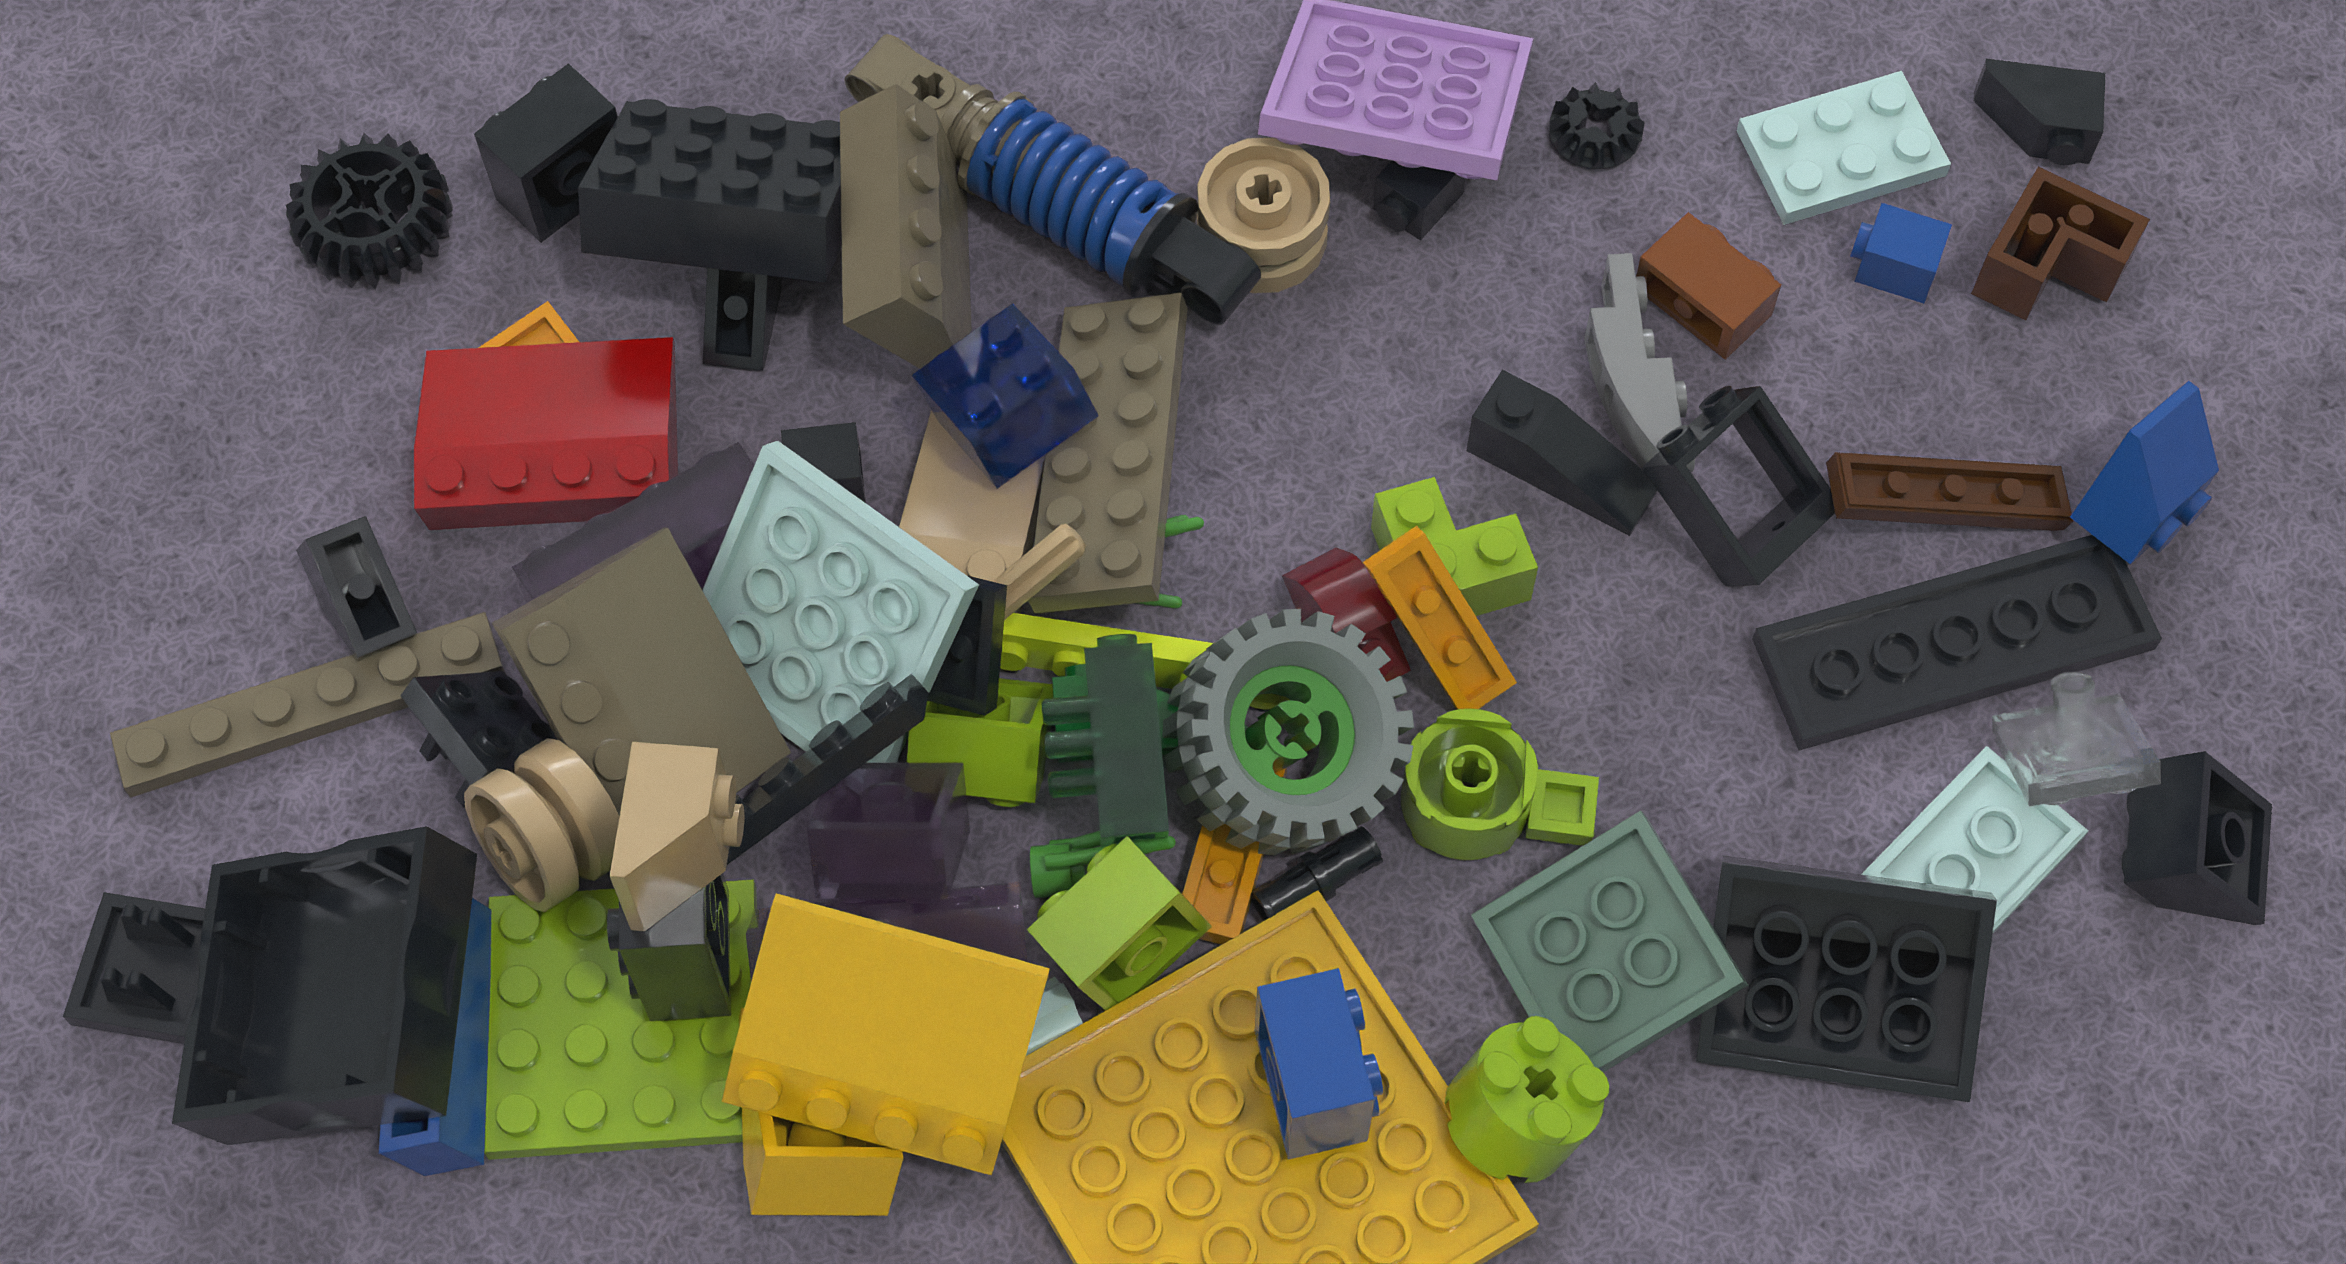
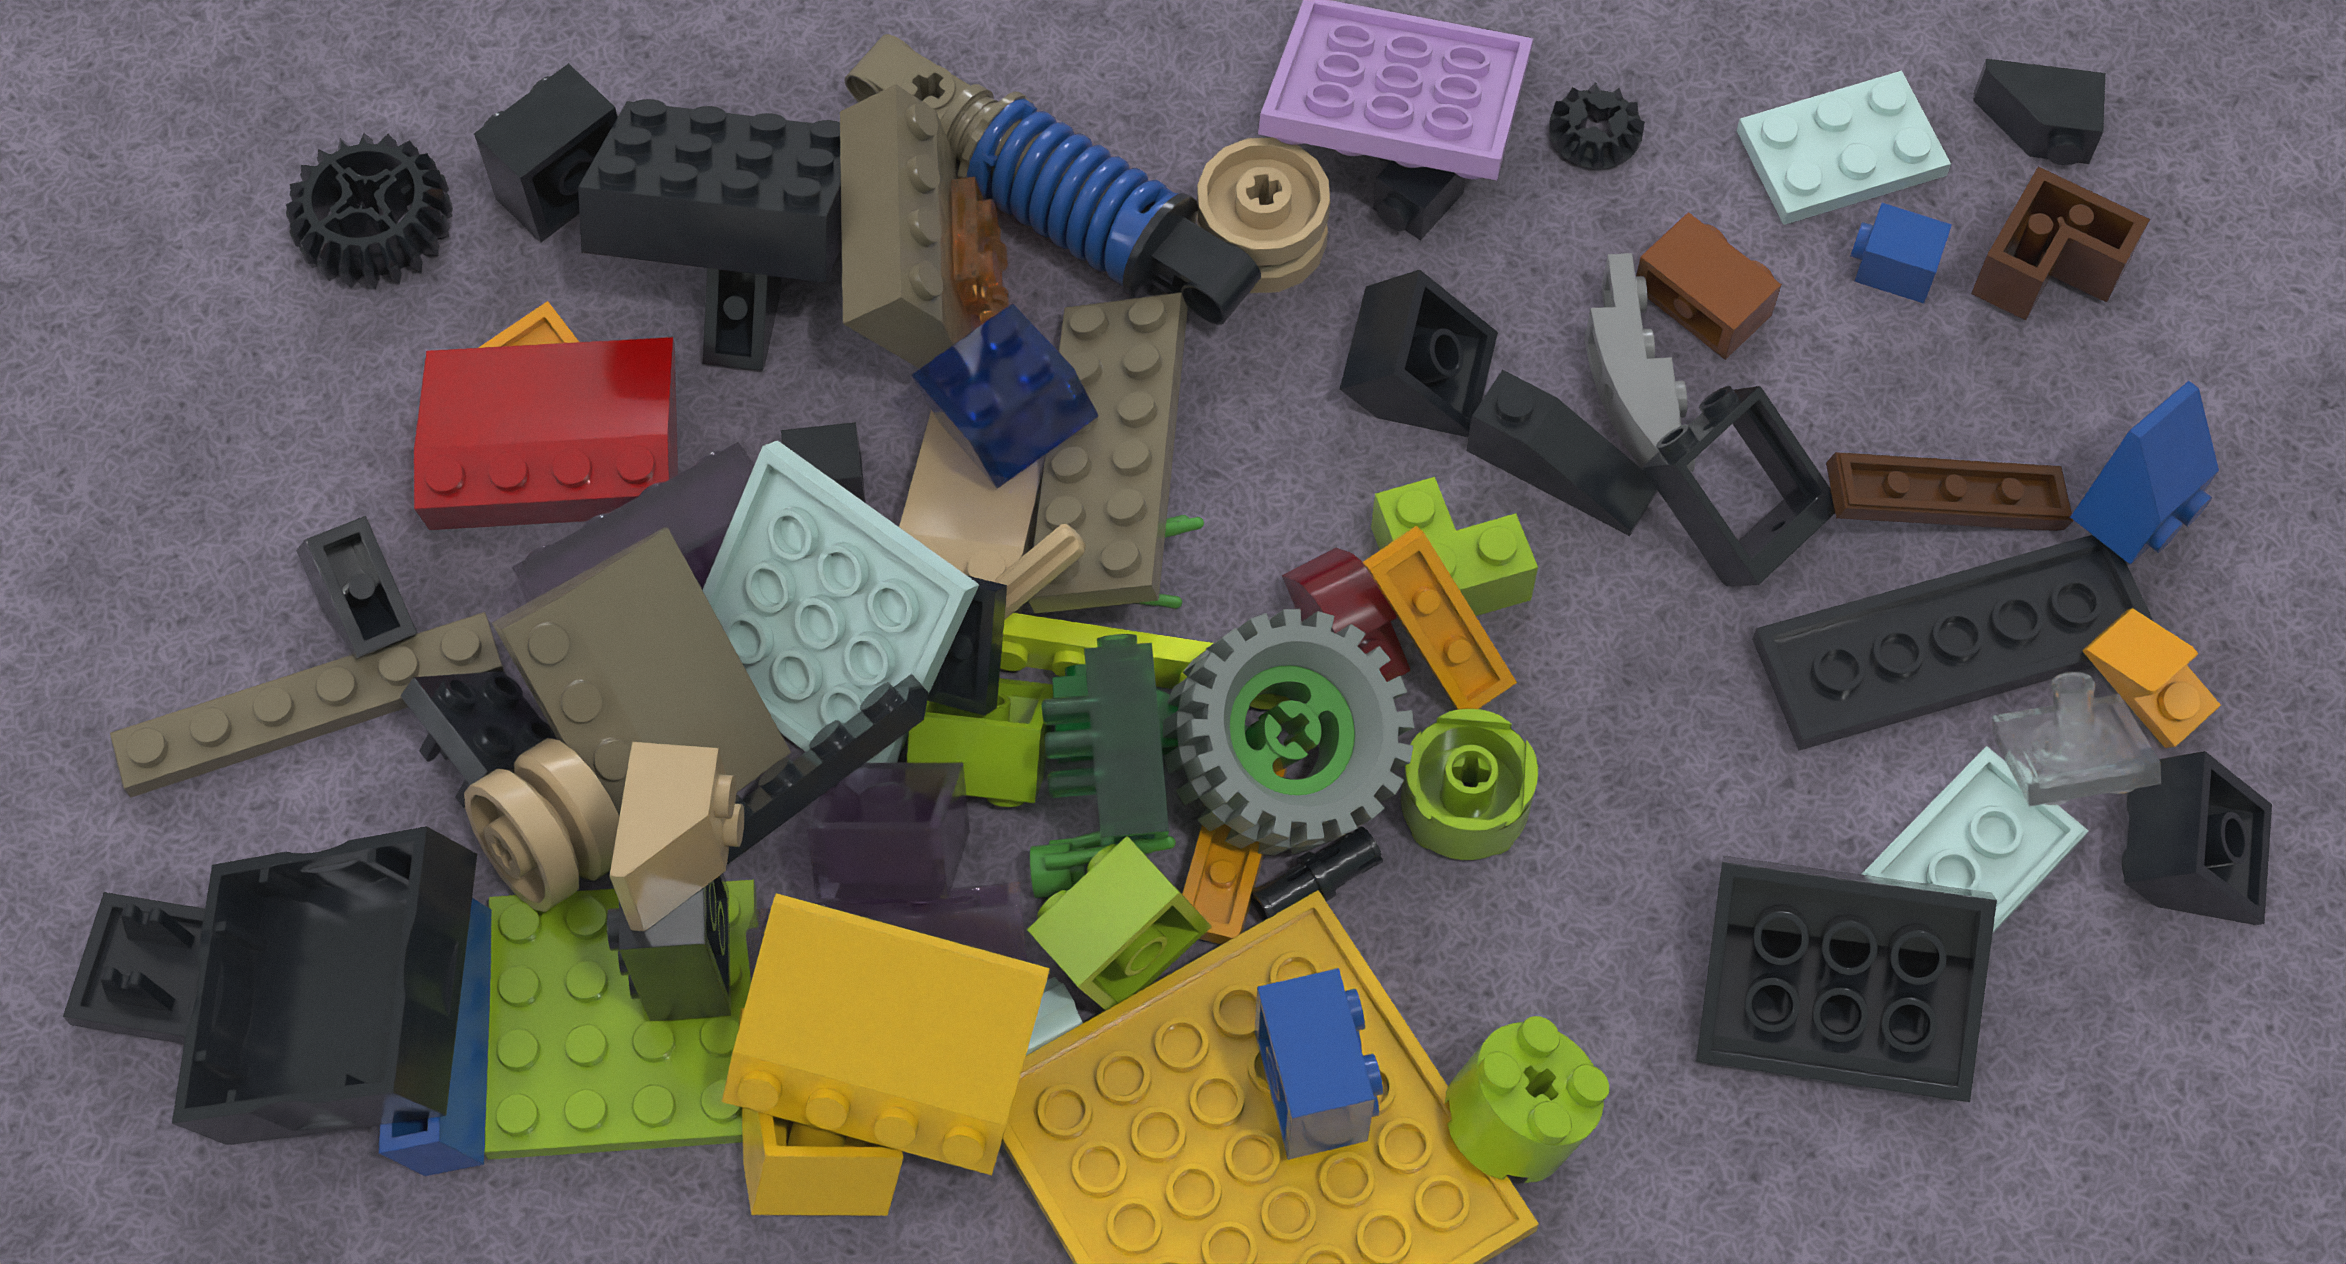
sand green plate [1471,810,1748,1073] -> none
lime plate [1525,769,1599,846] -> none
none -> clear orange plate [951,177,1010,336]
none -> black slope [1339,270,1498,437]
none -> light orange slope [2082,608,2221,748]

